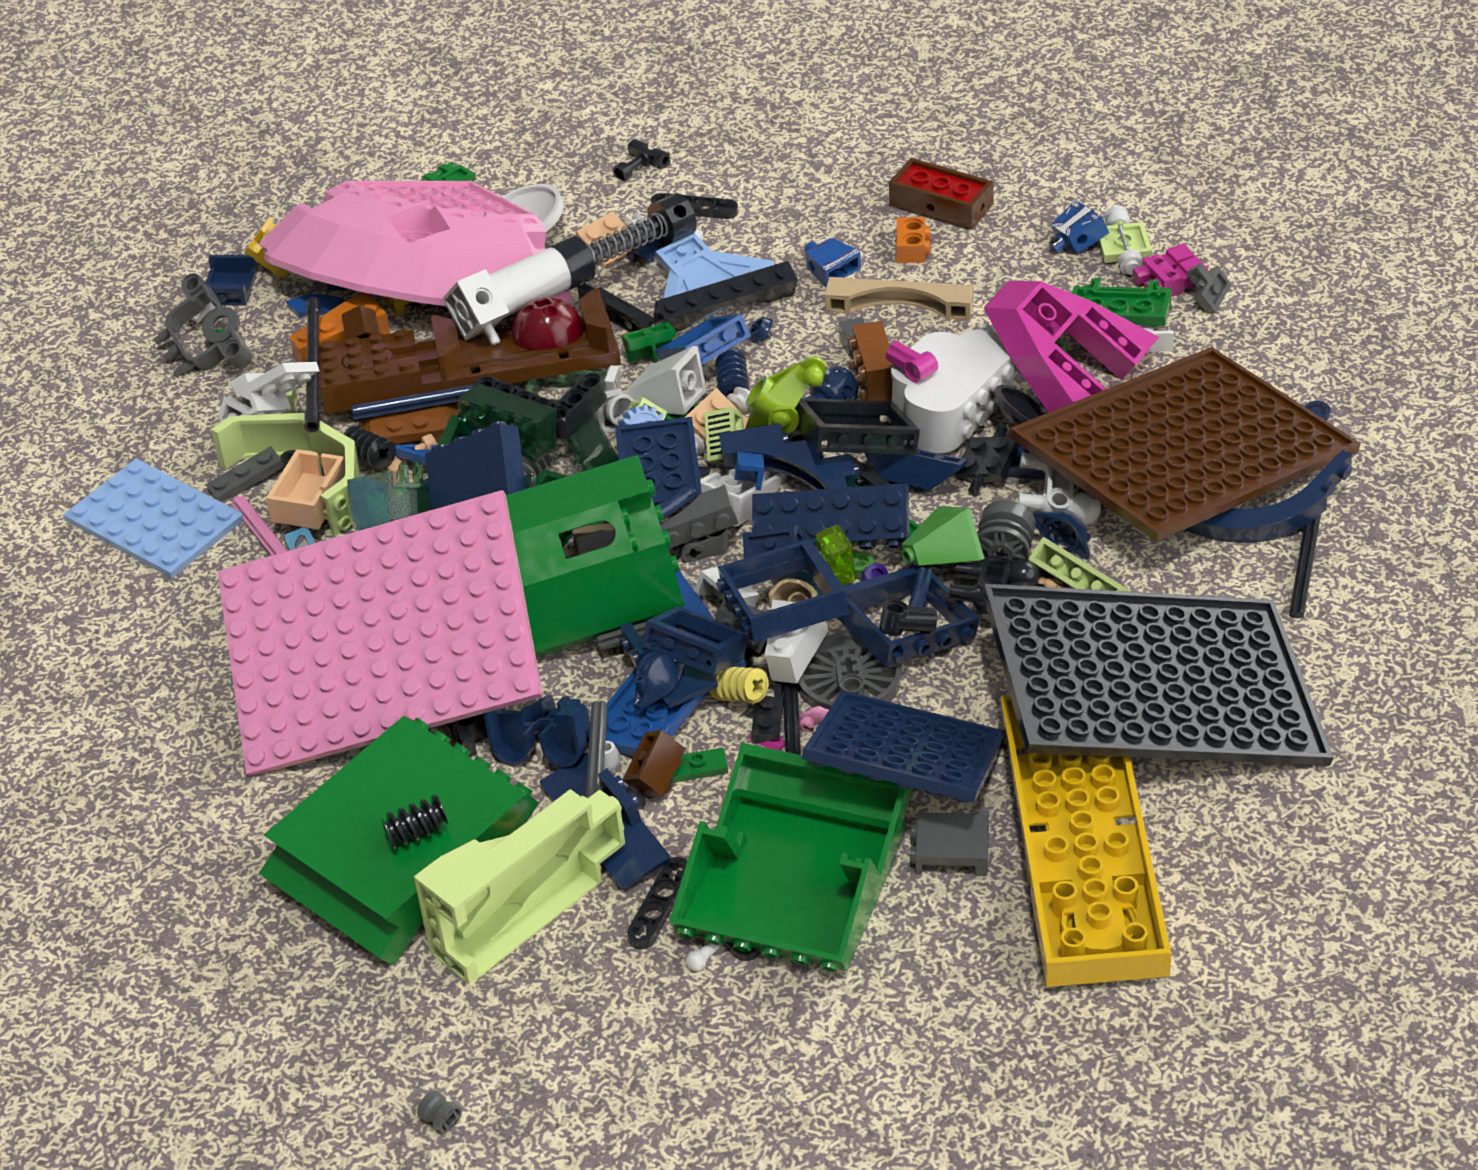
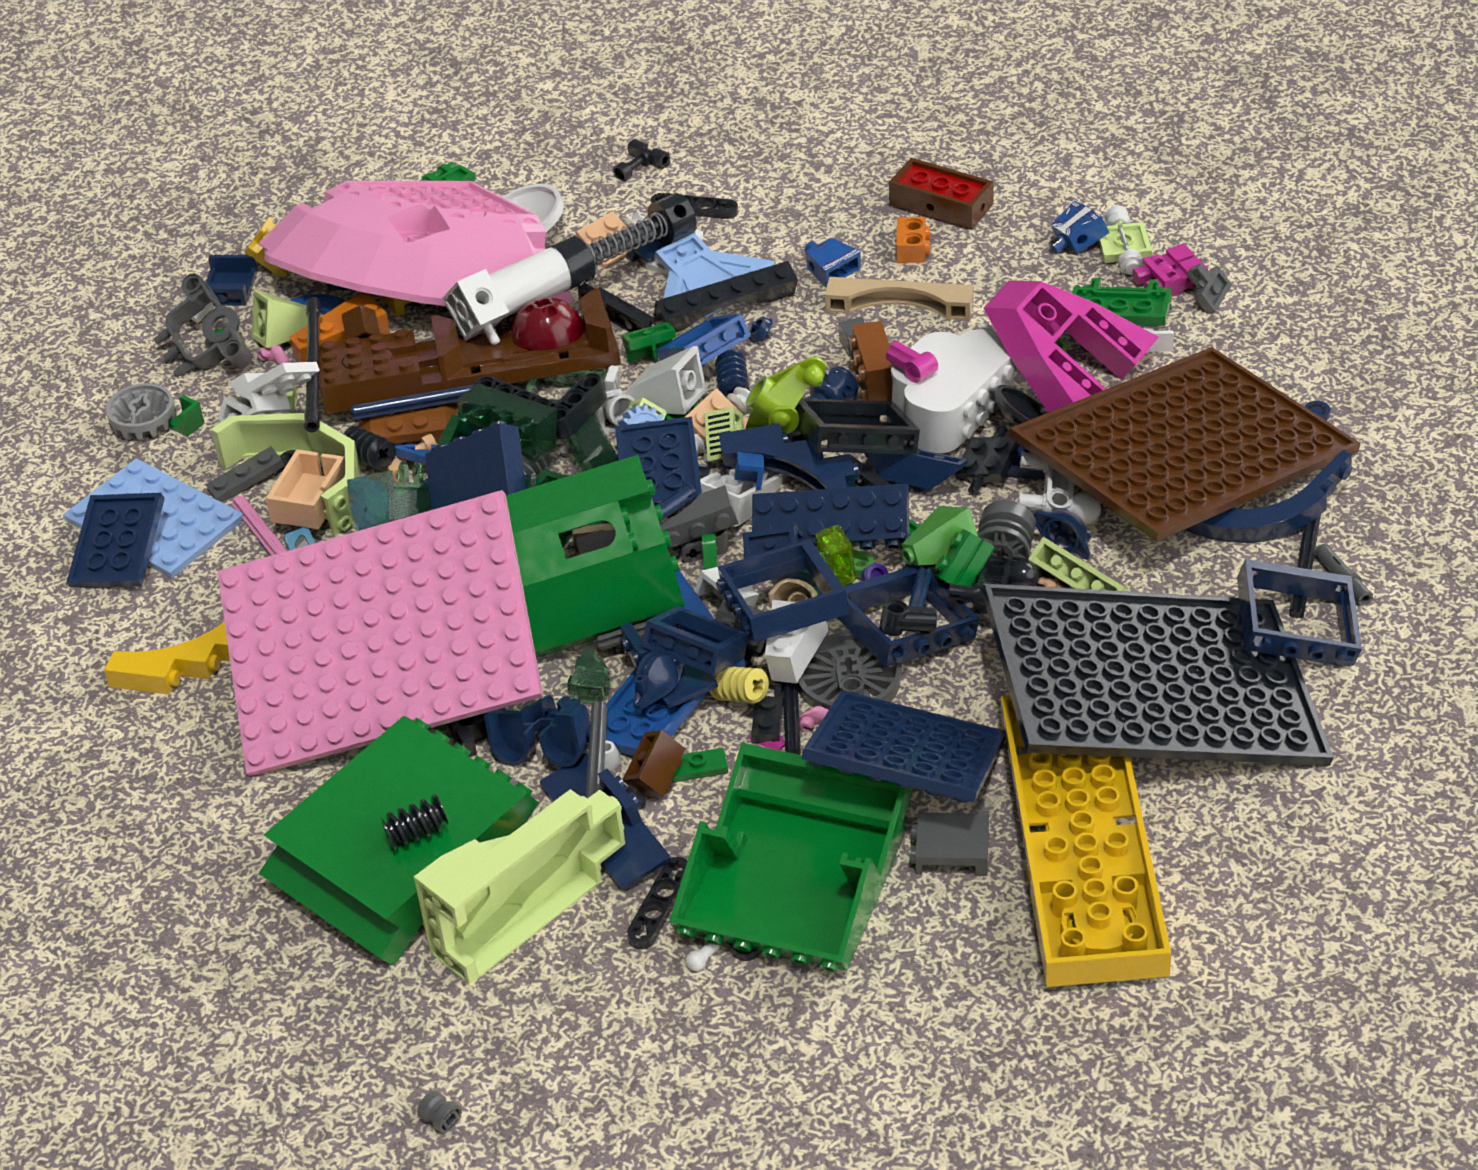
none -> dark blue plate [66,492,165,588]
none -> yellow arch [104,622,230,695]
none -> light grey gear [106,383,176,441]
none -> green panel [169,395,205,437]
none -> yellowish green slope [252,290,322,348]
none -> bright pink arm [257,345,291,365]
none -> clear green slope [567,646,612,704]
none -> green beam [702,534,718,570]
none -> green brick [935,529,995,586]
none -> dark blue window [1237,559,1362,666]
none -> dark grey pin [1314,543,1373,606]

